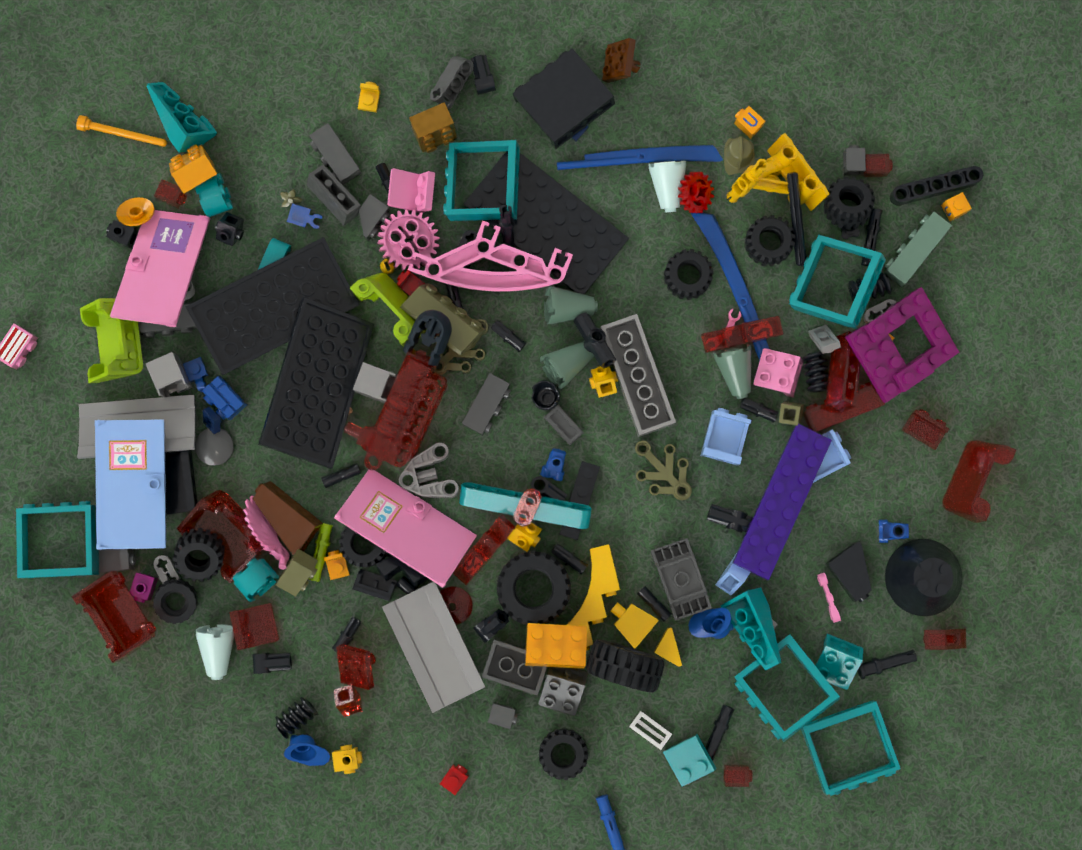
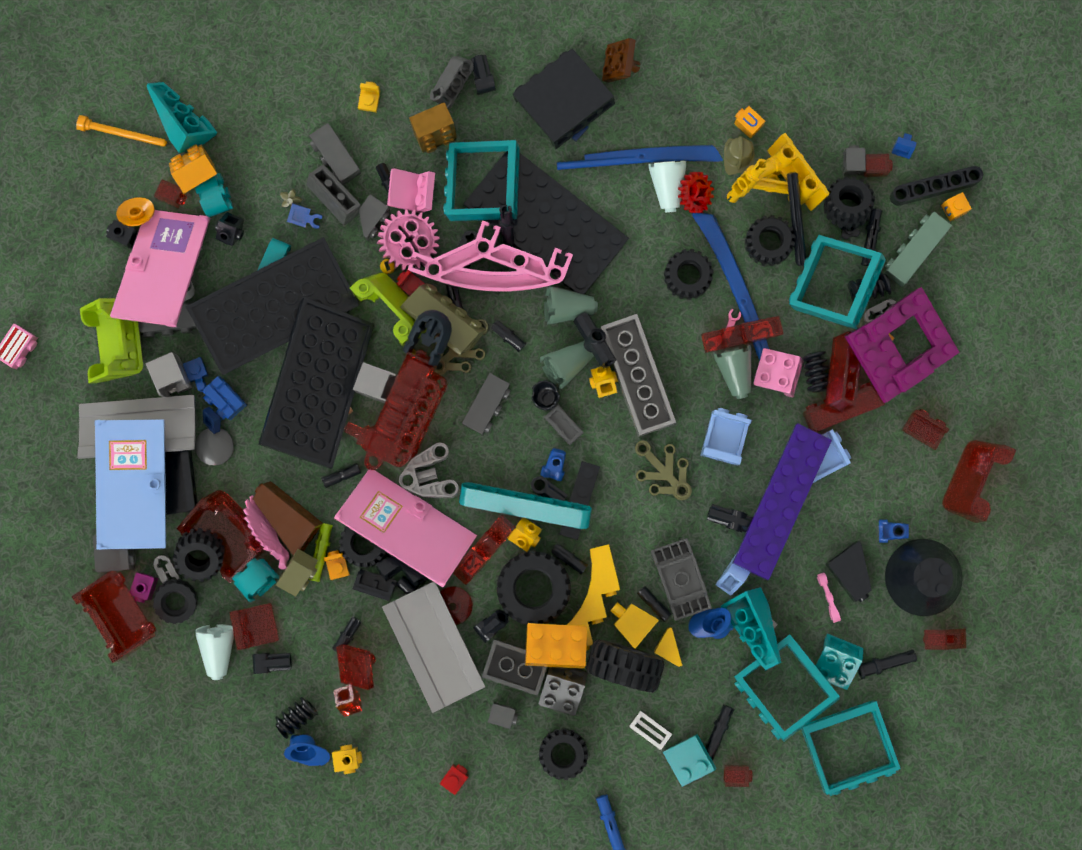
teal window [16,501,99,578] -> none
clear red plate [514,489,541,526] -> none
black axle [740,398,779,423] -> none
olive brick [779,401,804,426] -> none
light grey plate [808,325,841,354] -> none
none -> blue tile [892,133,917,159]

